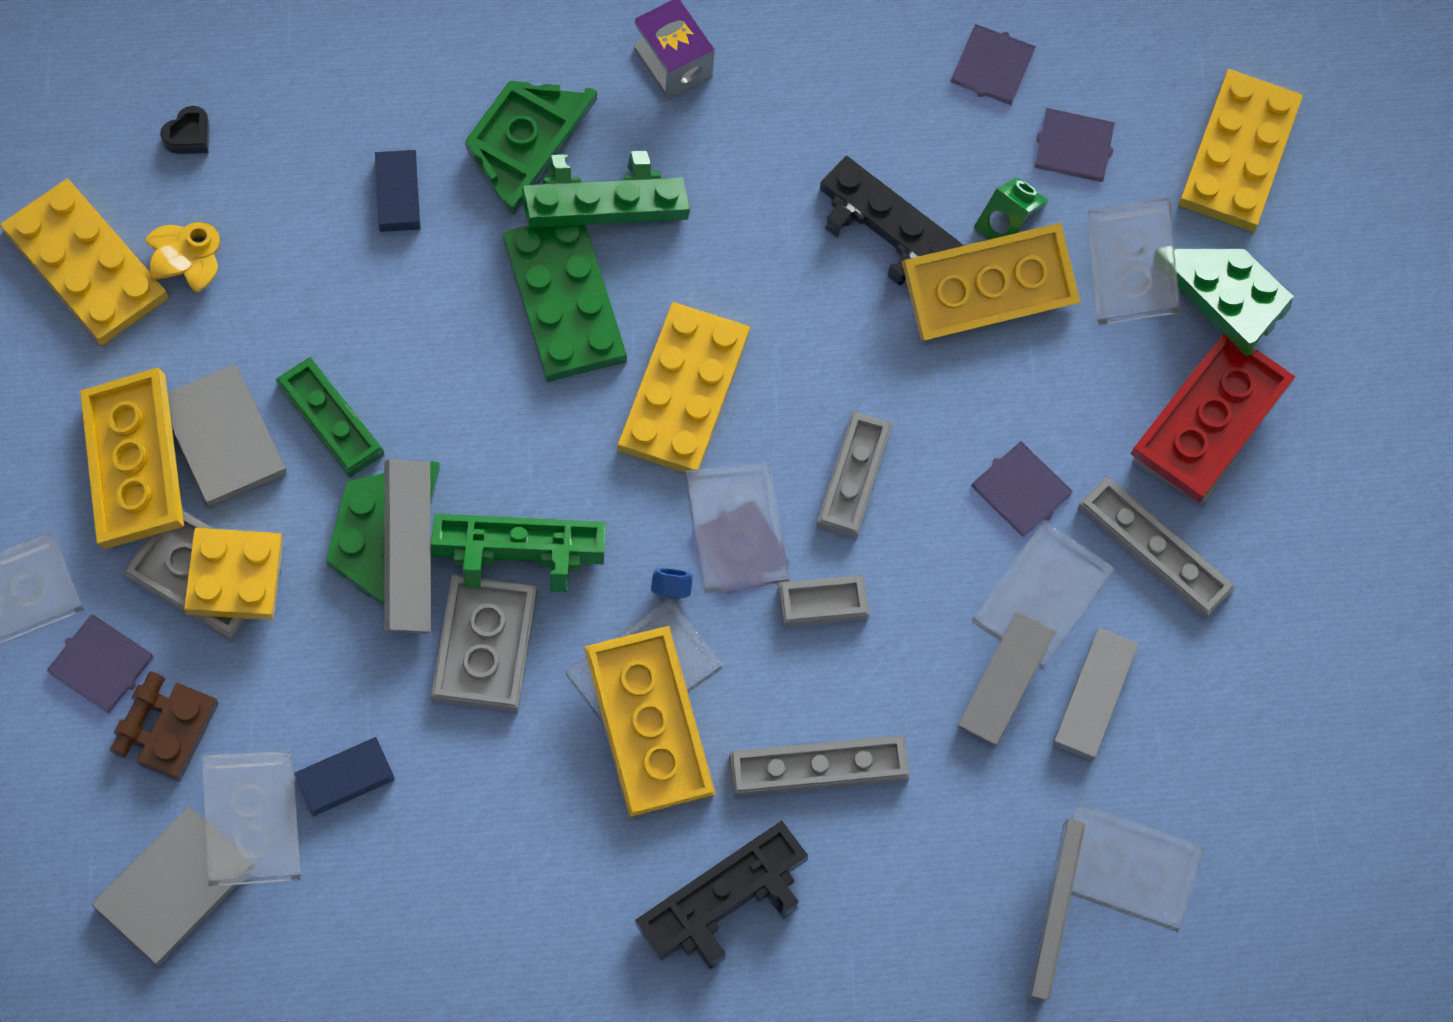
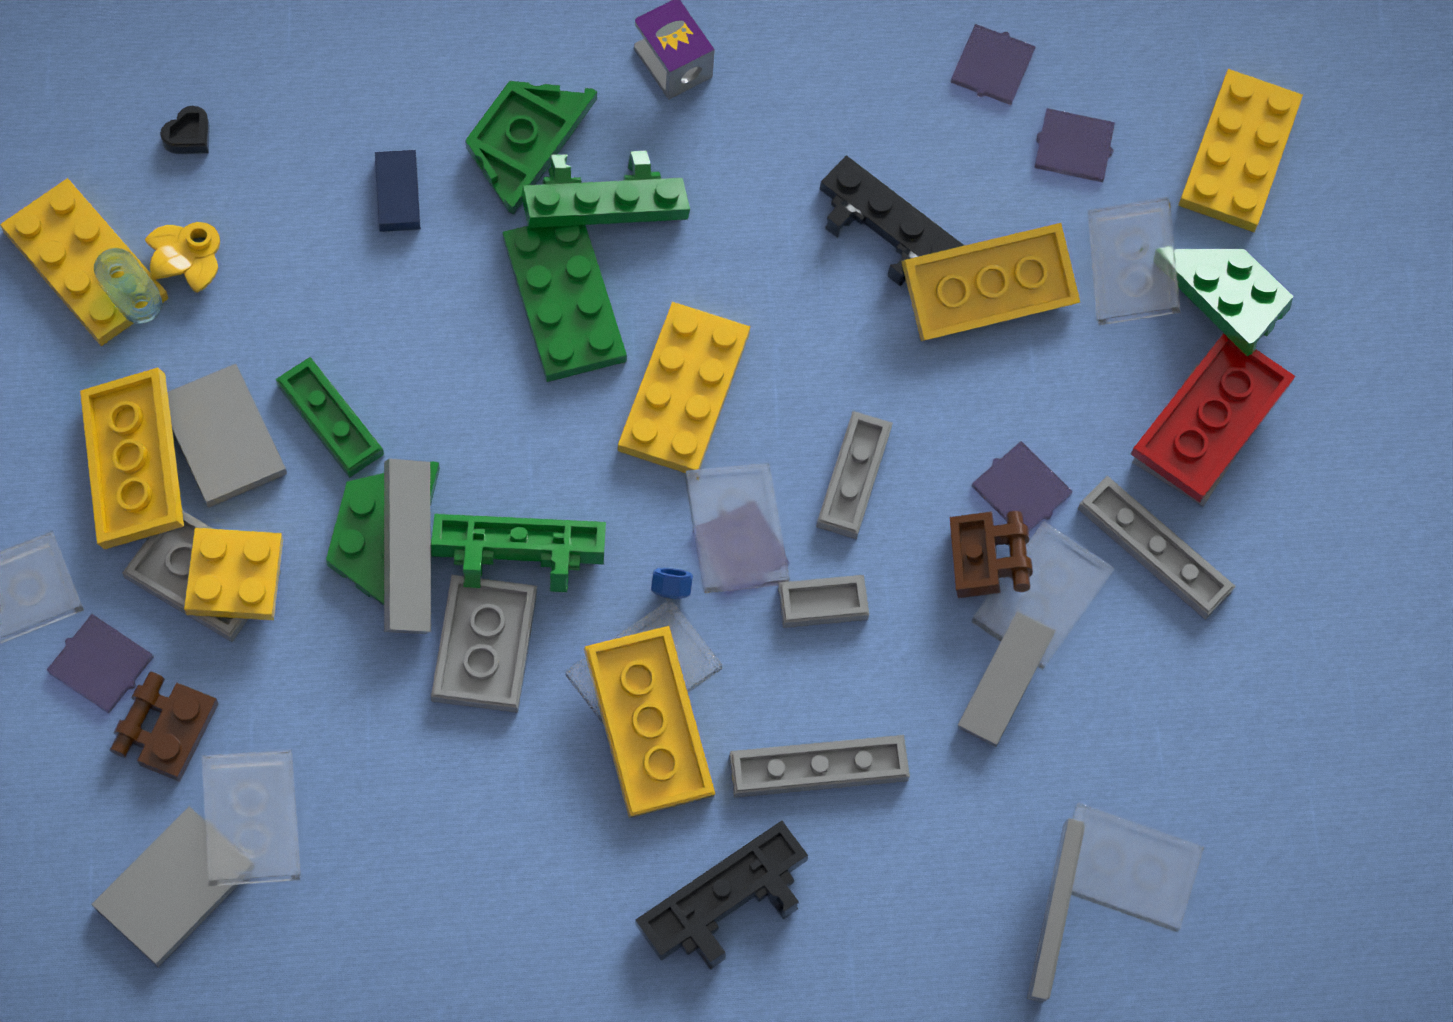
dark blue tile [294,737,395,816] -> none
green bracket [974,177,1048,239] -> none
light grey tile [1052,627,1139,762] -> none
none -> clear light blue plate [94,248,162,324]
none -> reddish brown plate [950,511,1033,598]

